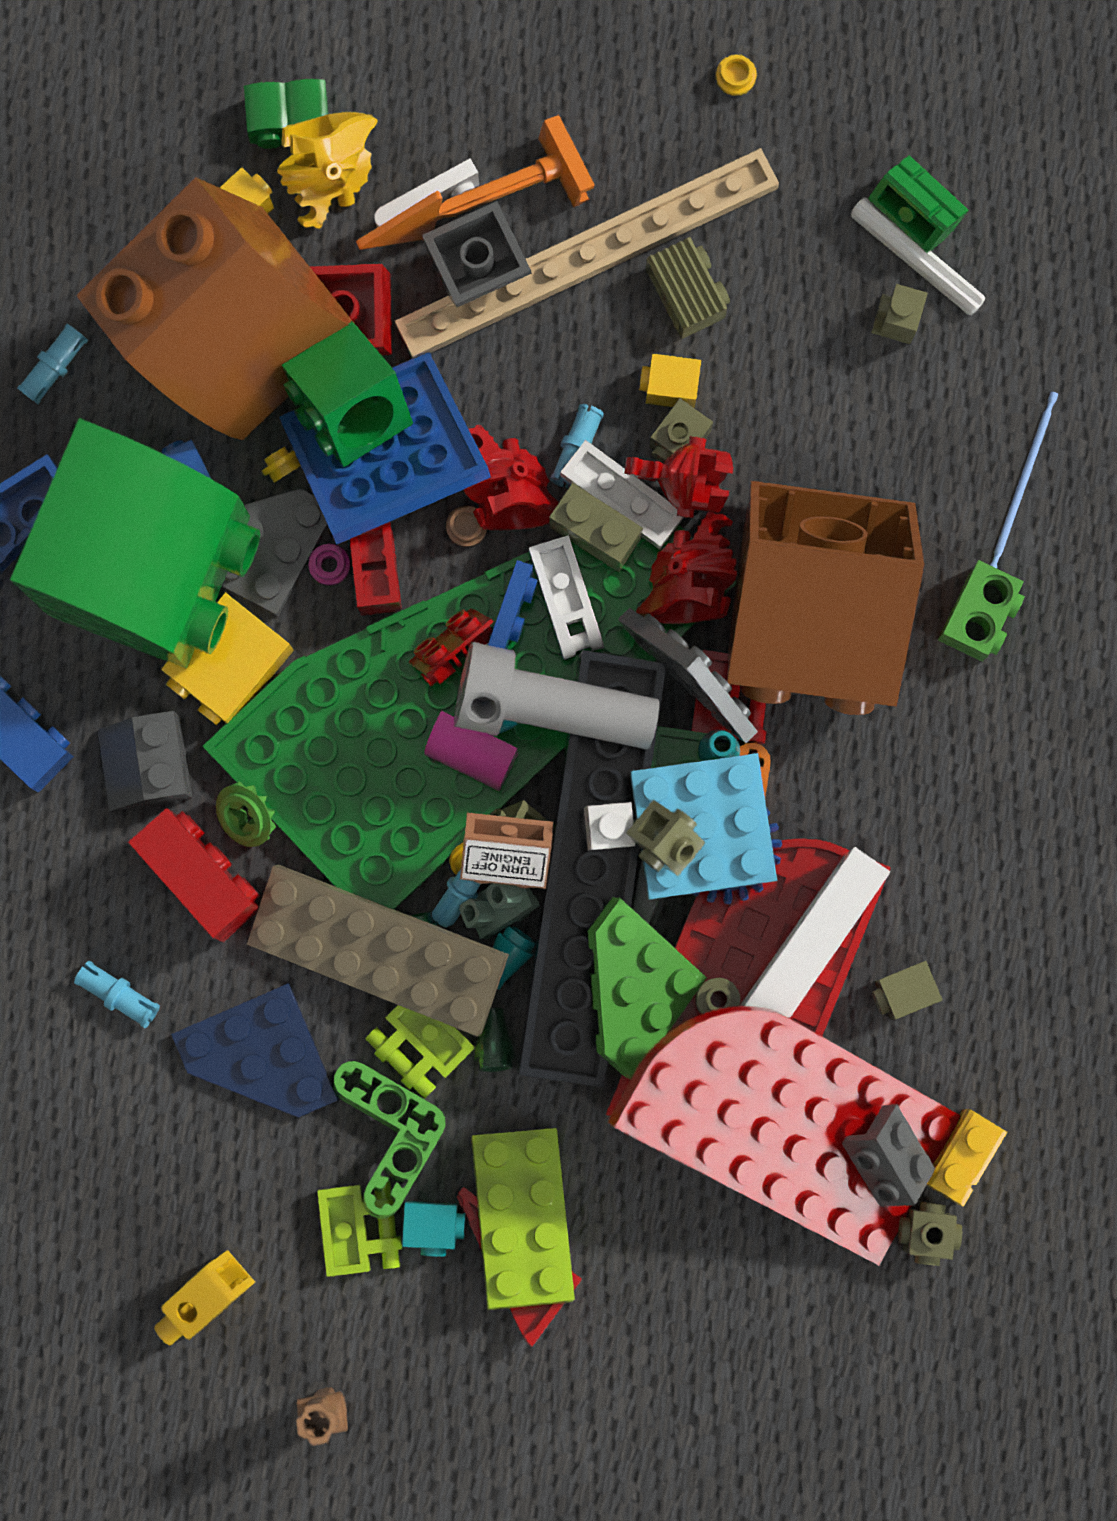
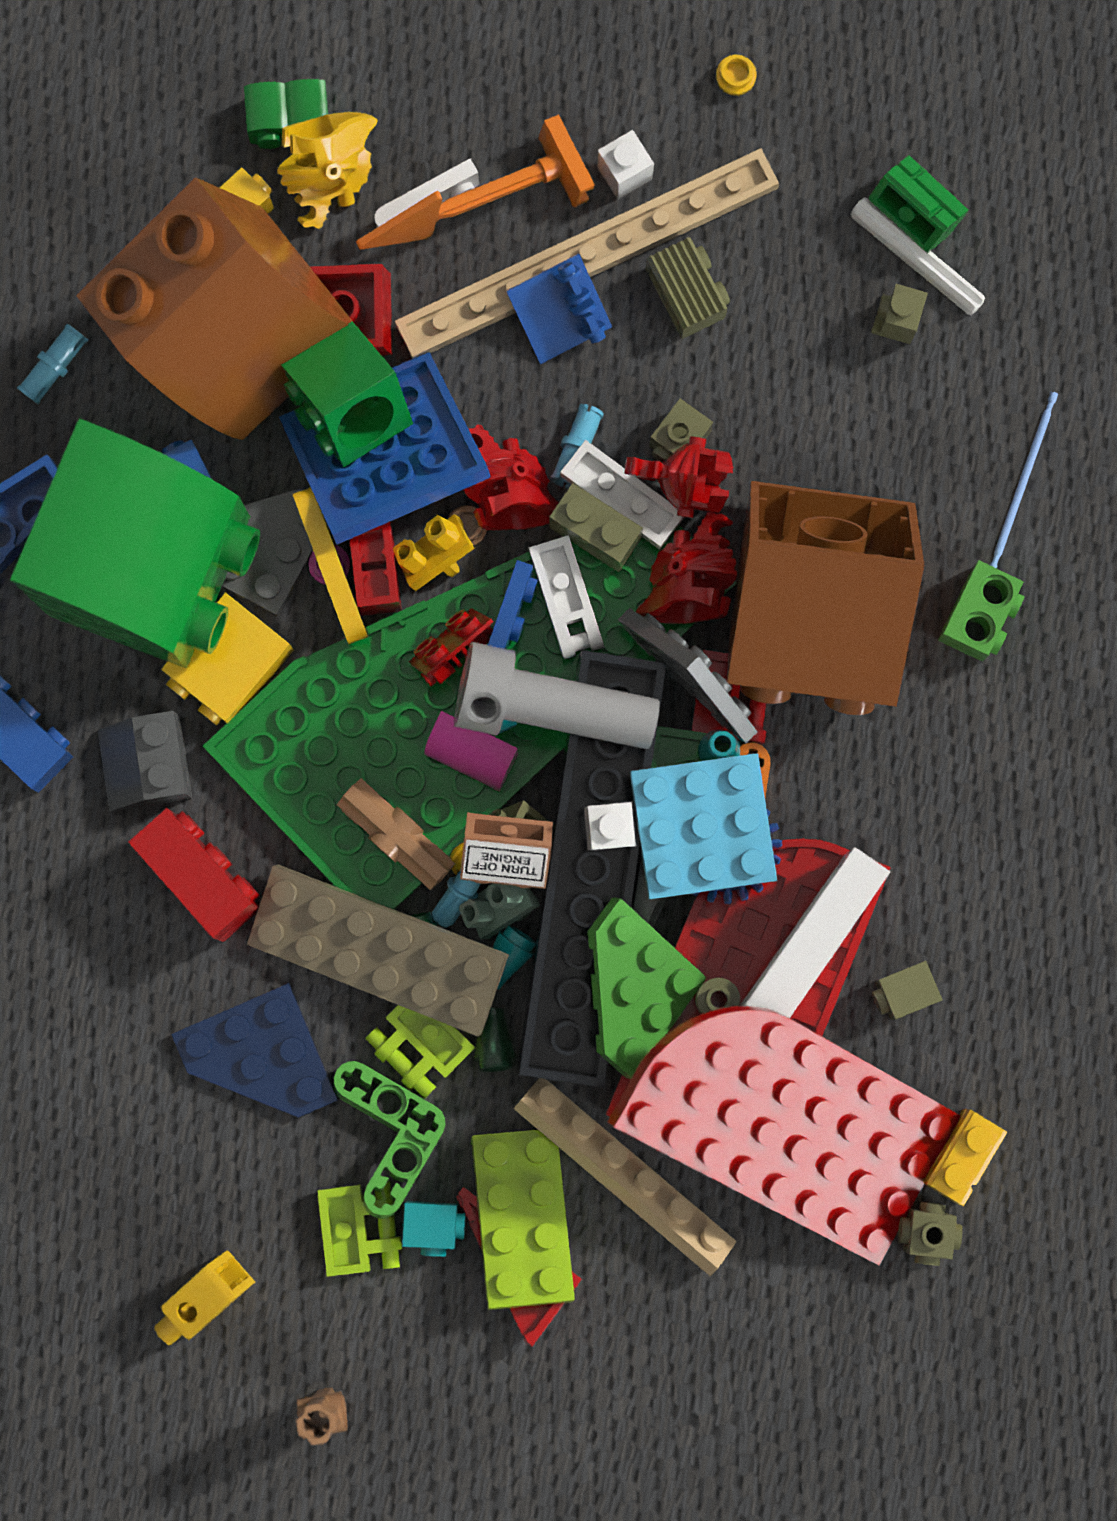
medium azure pin [74,961,160,1028] -> none
bright green gear [216,782,276,847] -> none
yellow plate [262,446,301,483] -> none
dark grey slope [422,201,532,308] -> none
olive brick [626,799,705,876] -> none
yellow brick [639,354,701,408] -> none
dark grey bracket [842,1104,935,1207] -> none
none -> yellow beam [293,487,368,644]
none -> medium nougat piece [337,778,455,890]
none -> yellow hips [393,514,475,591]
none -> blue hinge [506,253,612,364]
none -> tan plate [514,1078,737,1276]
none -> white brick [597,130,654,199]

